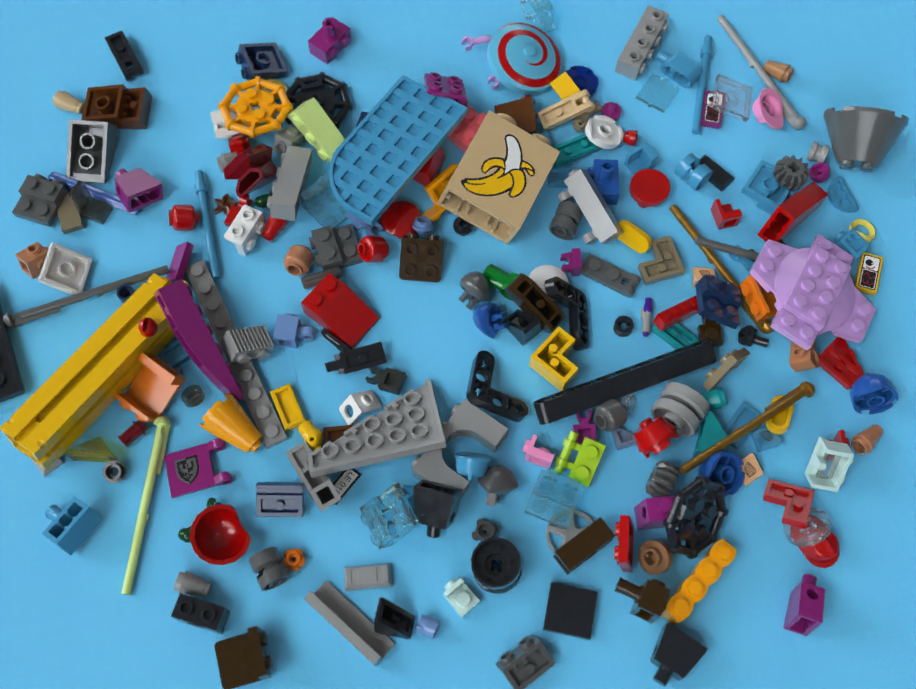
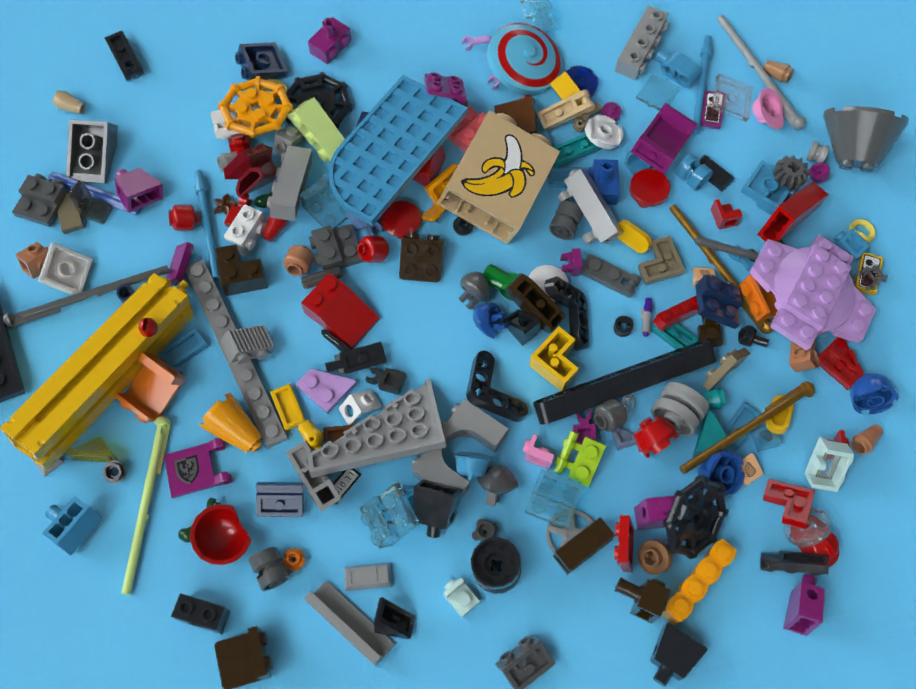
reddish brown slope [81,84,152,130] -> none
dark red pin [118,420,148,447] -> none
magenta slope [154,279,243,401] -> none
light grey cone [174,571,211,597] -> none
clear smoke tile [181,385,205,407] -> none
medium blue brick [273,313,314,348] -> none
medium blue plate [412,216,433,234] -> none
medium blue hose [416,614,441,640] -> none
black tile [543,582,598,640] -> none
red hinge [623,130,638,146] -> none
dark grey gear [645,460,679,498] -> none
dark azure tile [827,176,859,213] -> none
none -> dark brown brick [216,244,268,296]
none -> lavender wing [296,369,357,414]
none -> magenta panel [630,103,697,174]
none -> black hinge [760,551,828,575]
none -> dark grey piece [855,265,888,291]

